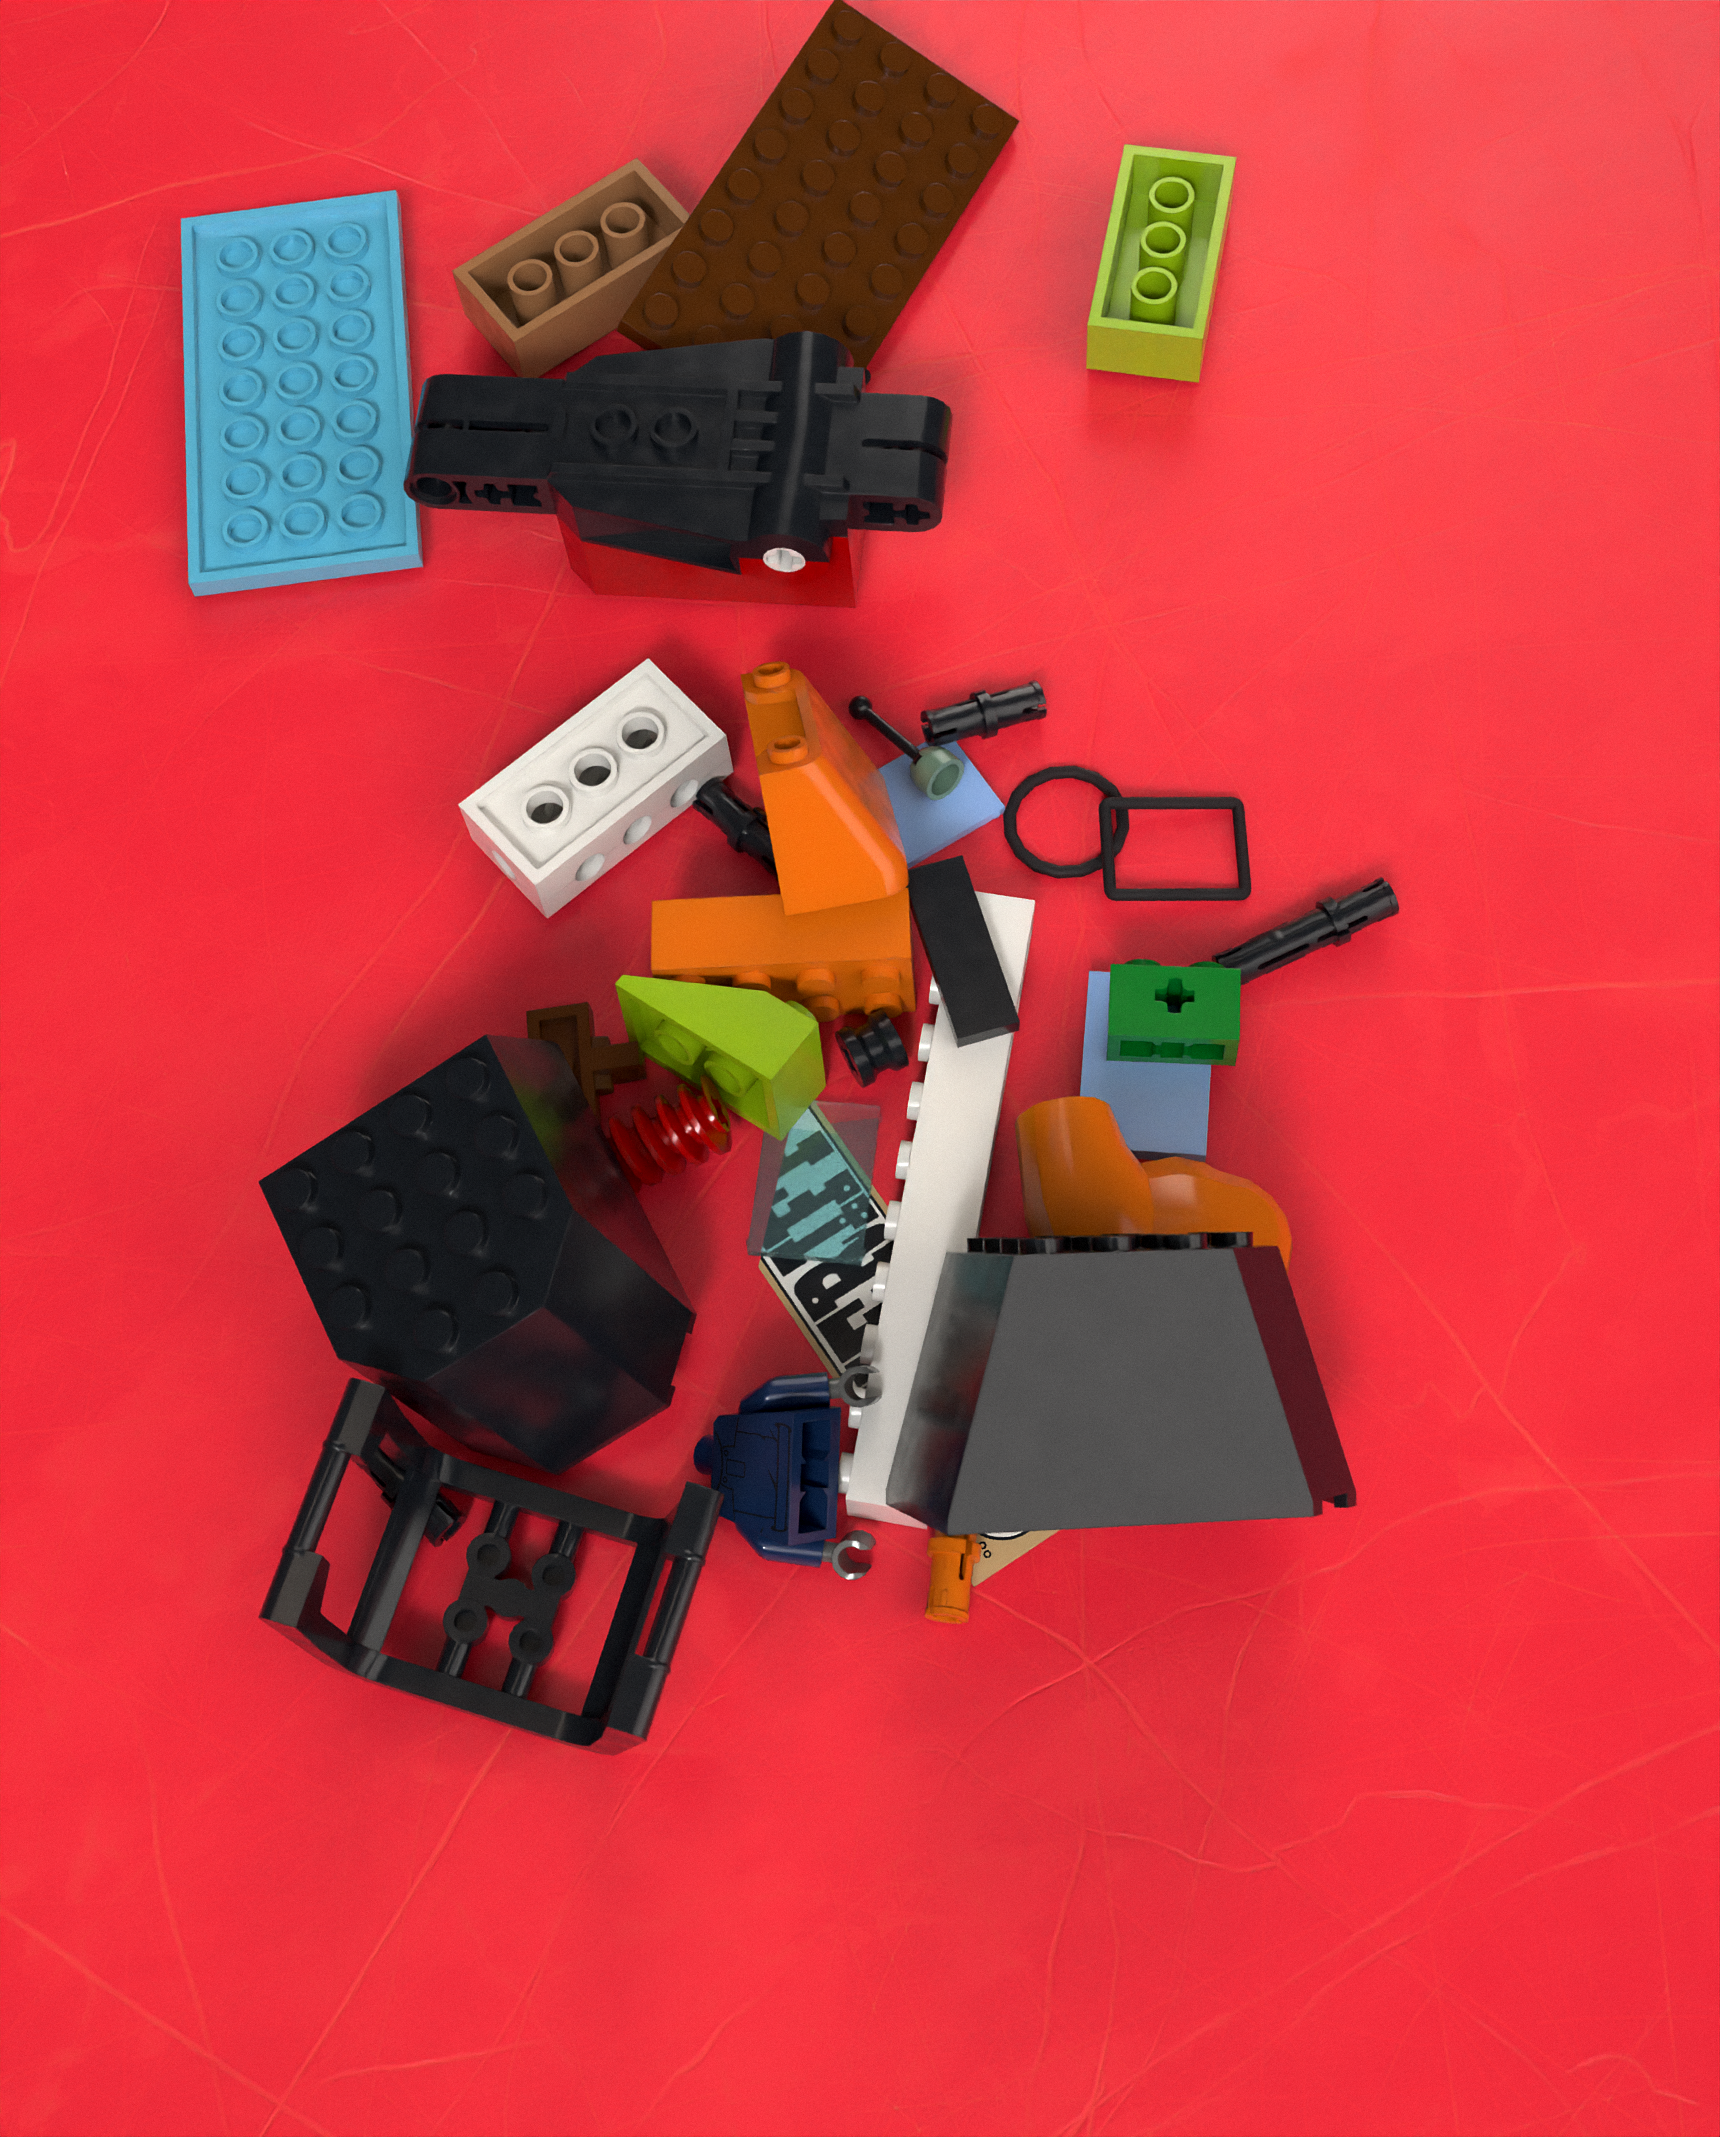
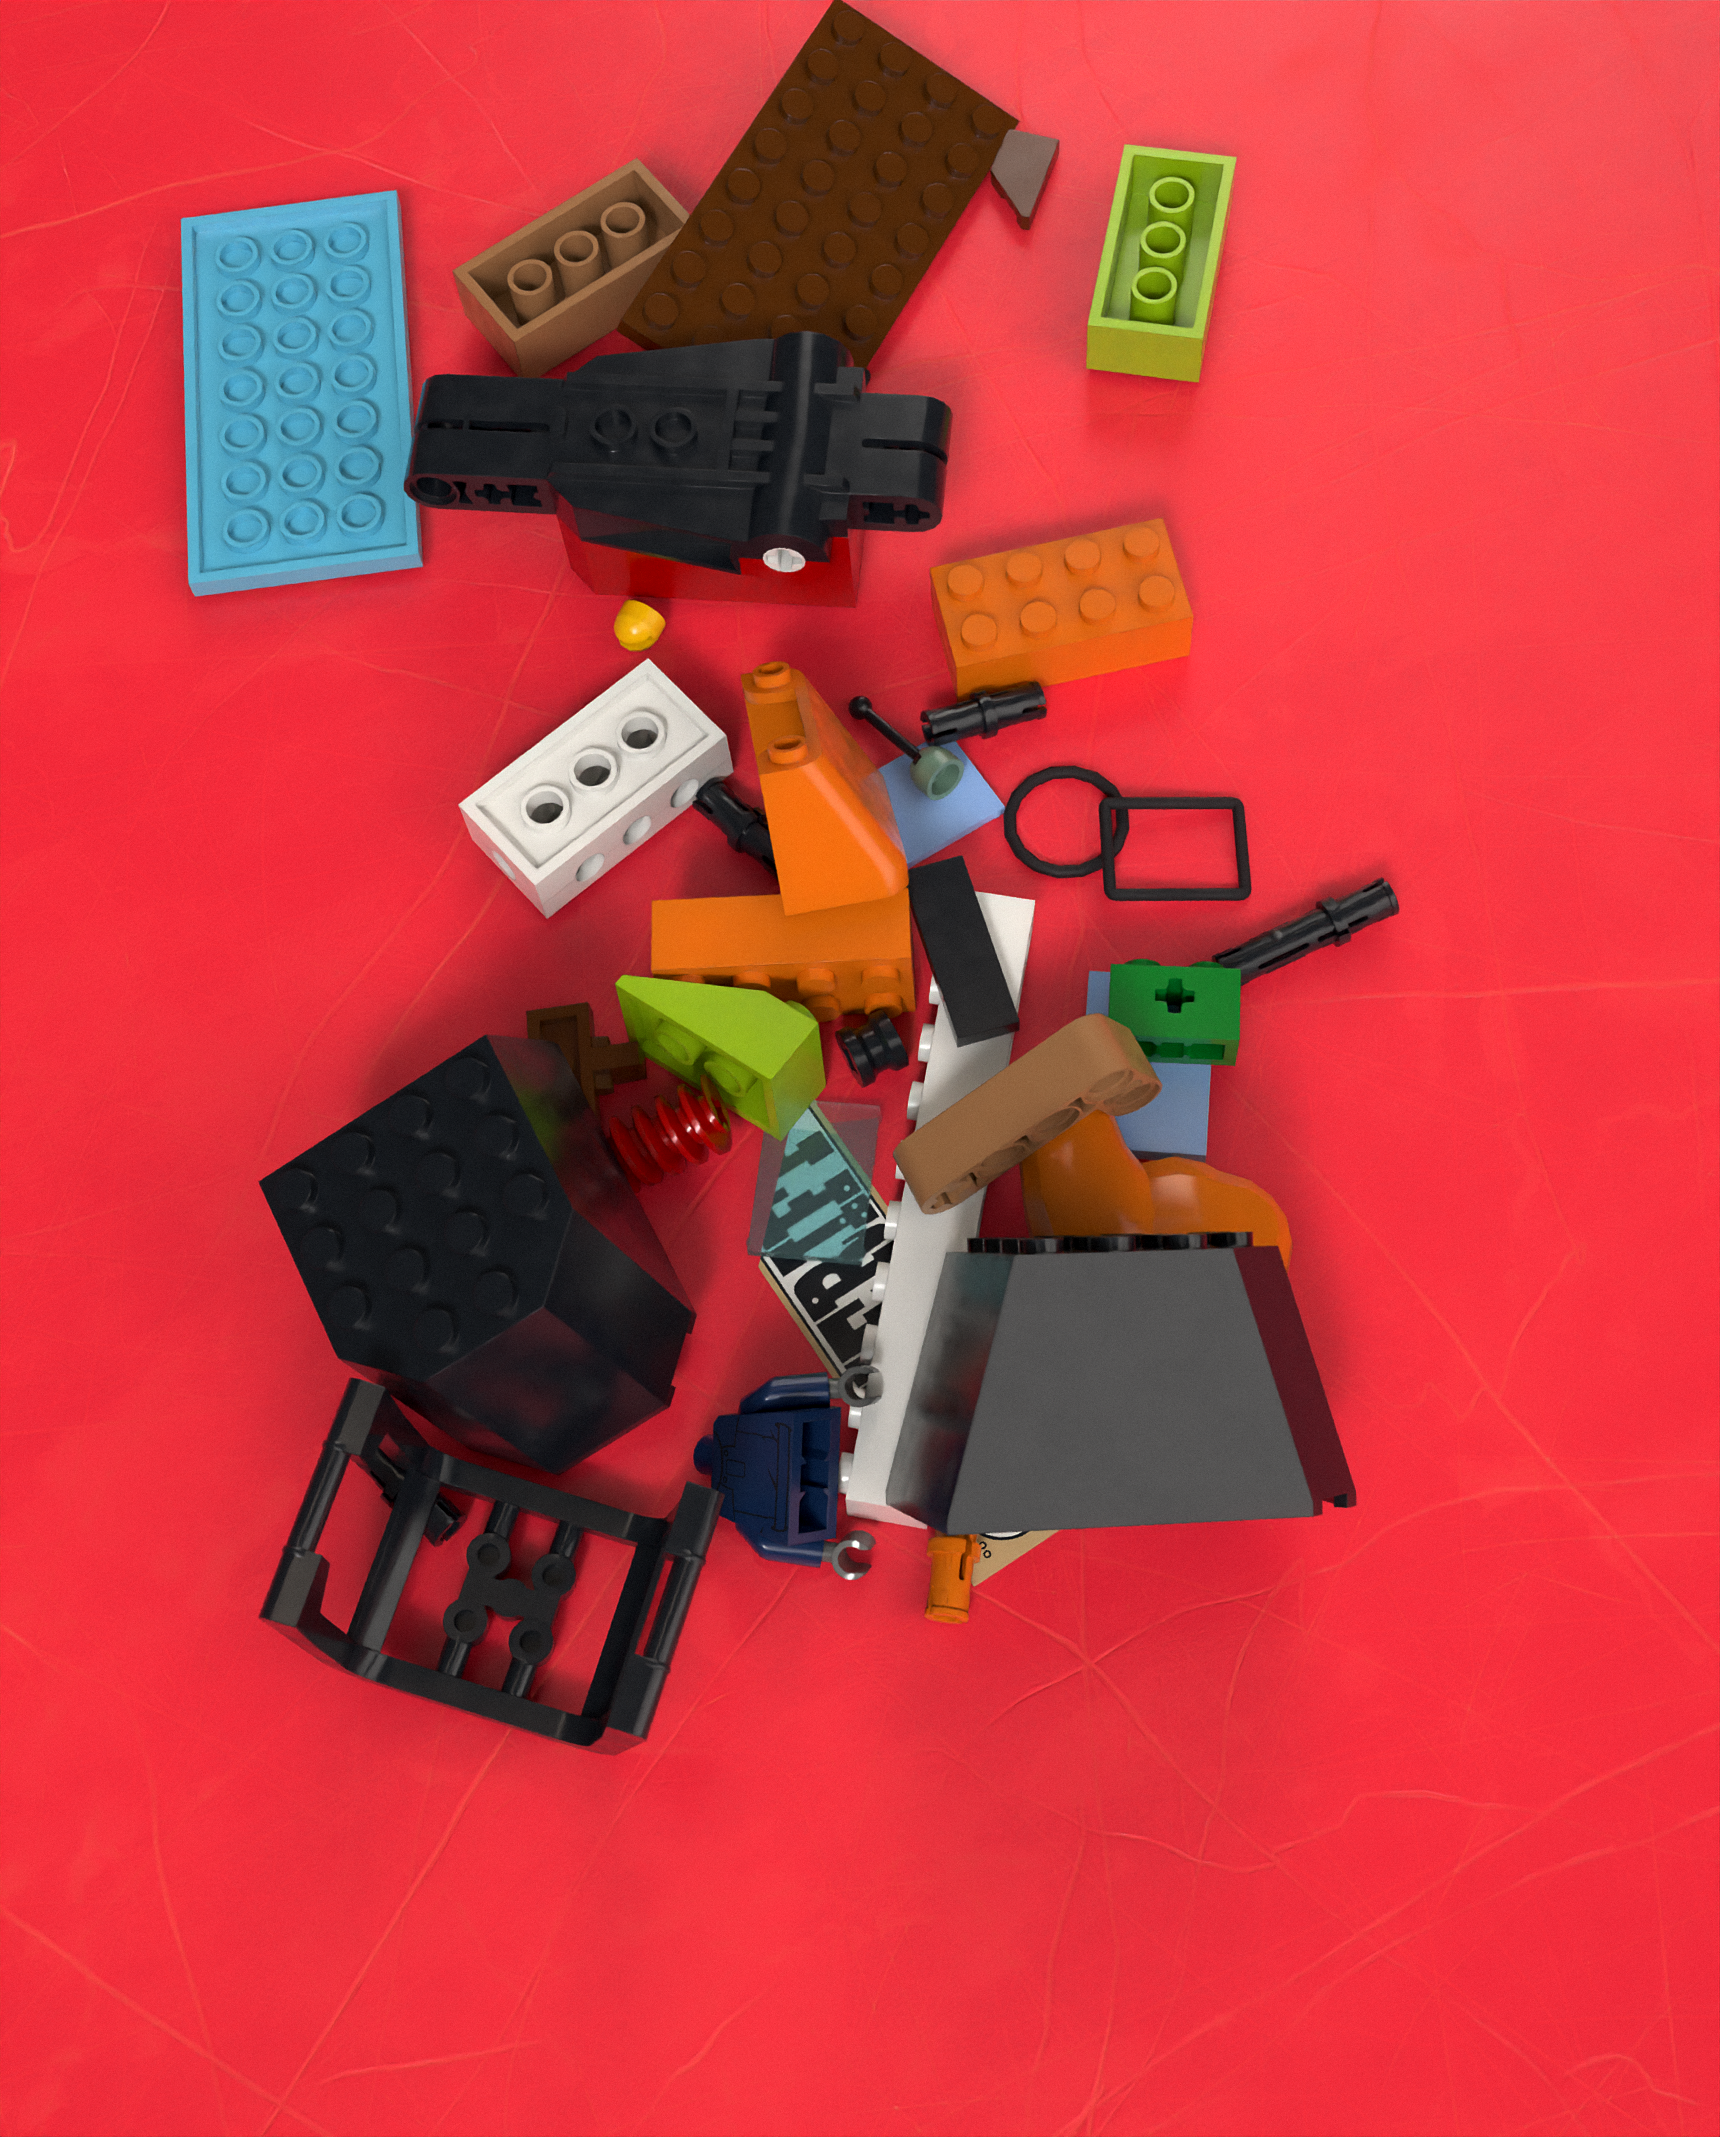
none -> yellow hinge [613,600,666,652]
none -> medium nougat beam [893,1013,1163,1215]
none -> orange brick [930,517,1194,703]
none -> reddish brown tile [991,129,1059,230]

